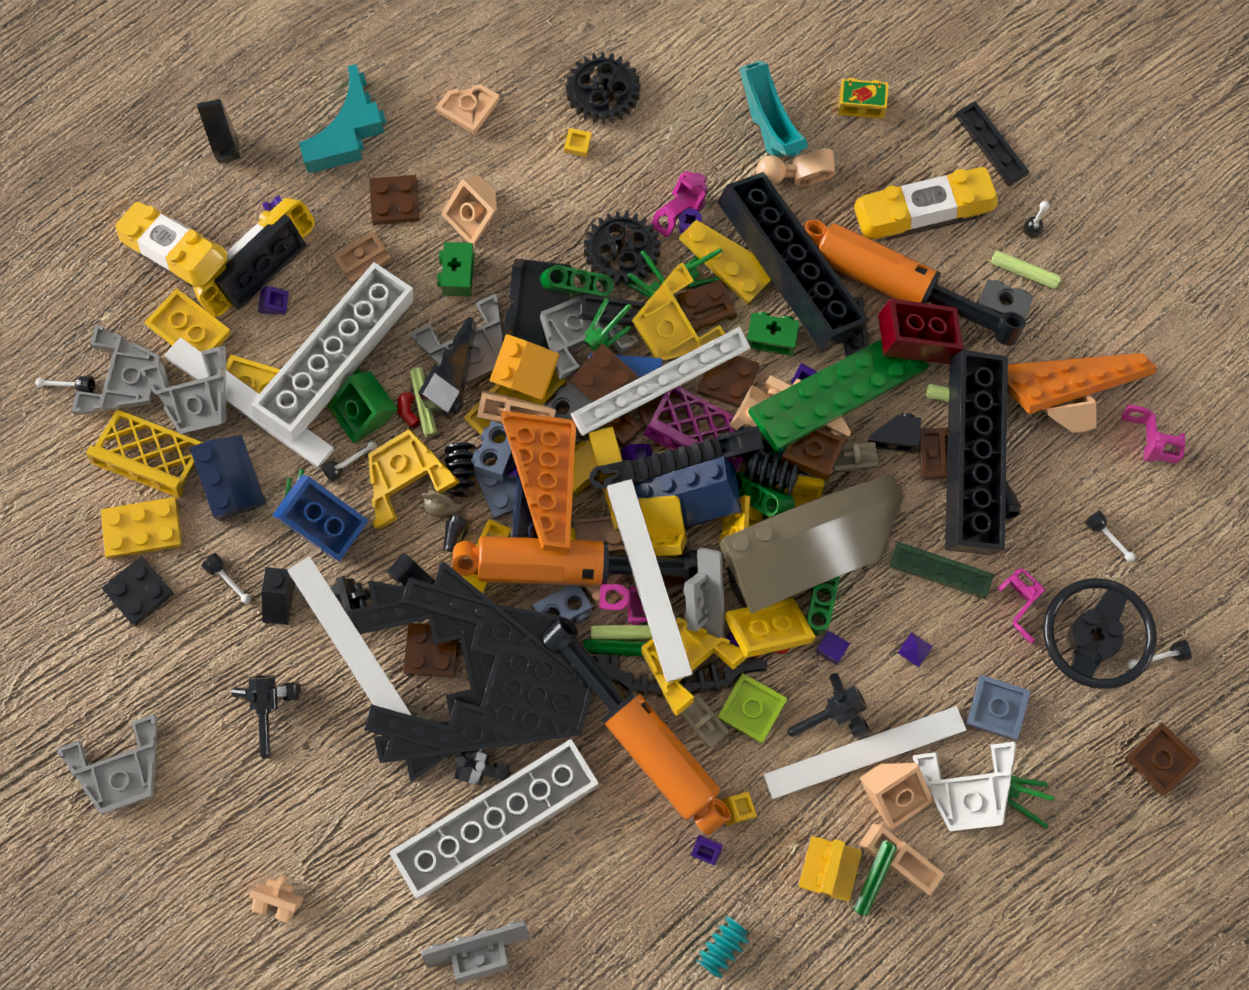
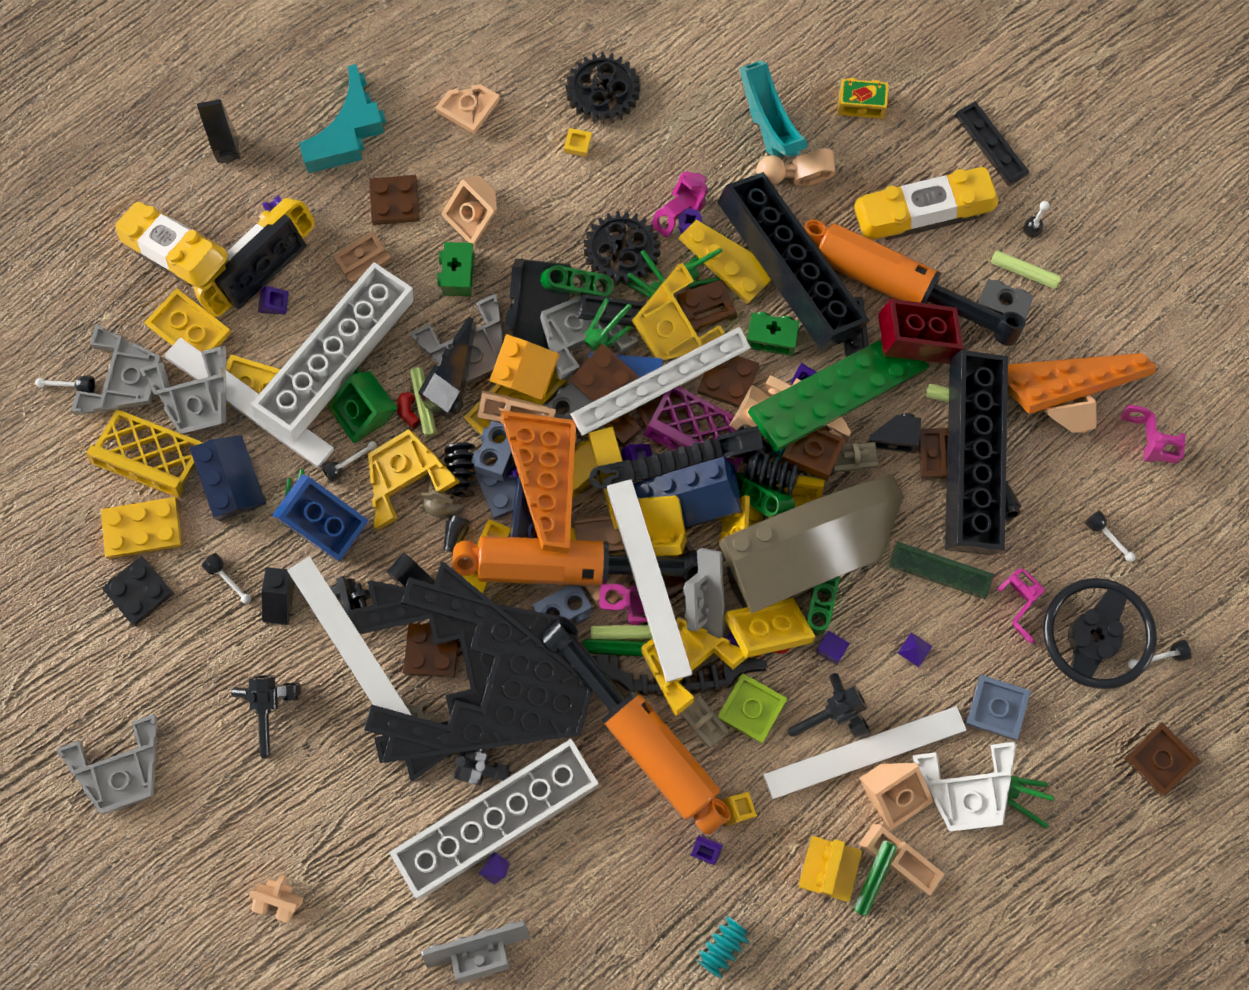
none -> dark purple slope [479,851,510,885]

